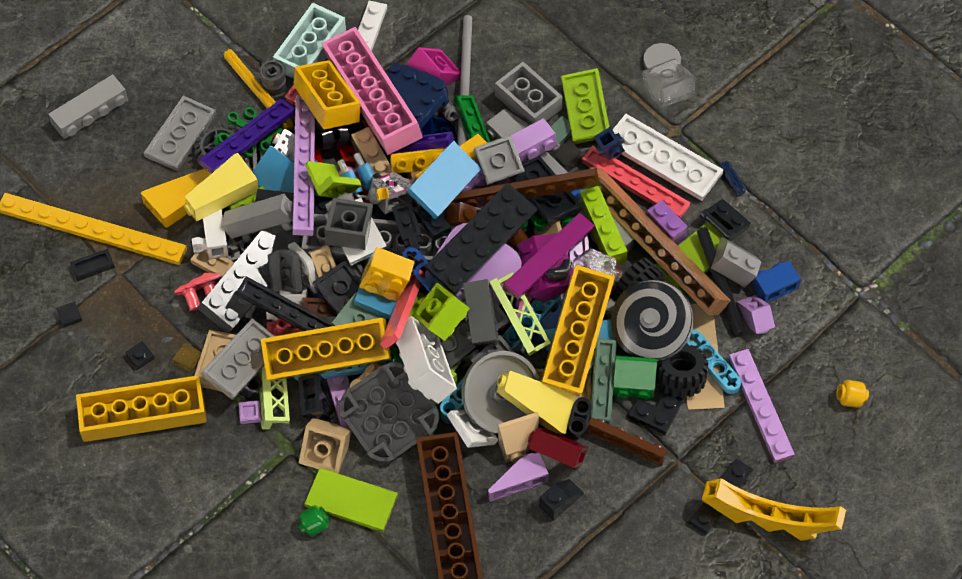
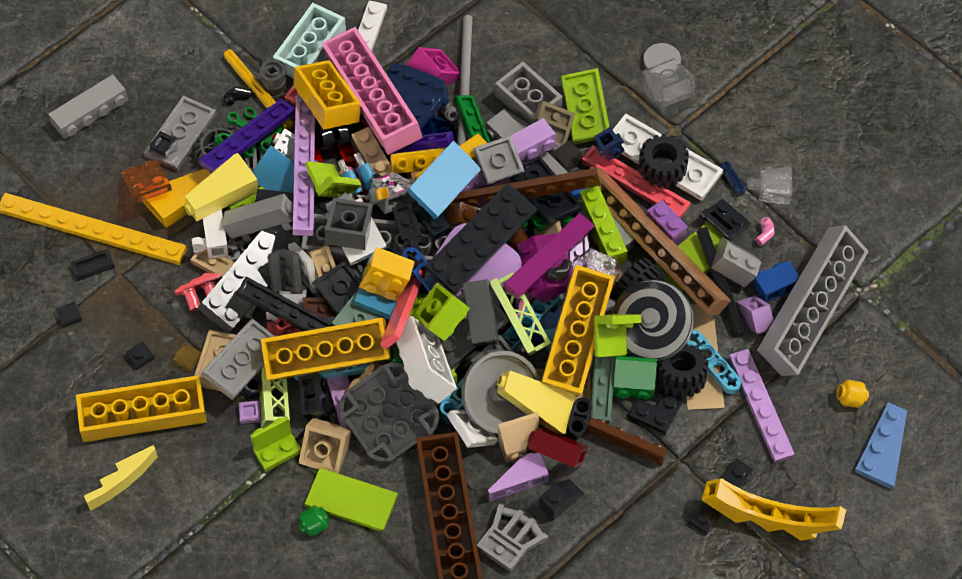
none -> light yellow slope [84,445,158,511]
none -> clear orange plate [121,160,172,203]
none -> black plate [149,131,177,157]
none -> black arm [224,86,252,105]
none -> lime bracket [250,416,301,472]
none -> light grey plate [477,504,549,572]
none -> dark tan wing [534,101,575,149]
none -> lime bracket [594,314,641,357]
none -> black tyre [638,134,689,188]
none -> clear torso [747,165,792,207]
none -> bright pink arm [755,217,775,246]
none -> light grey brick [757,225,869,376]
none -> medium blue wing [855,402,907,490]

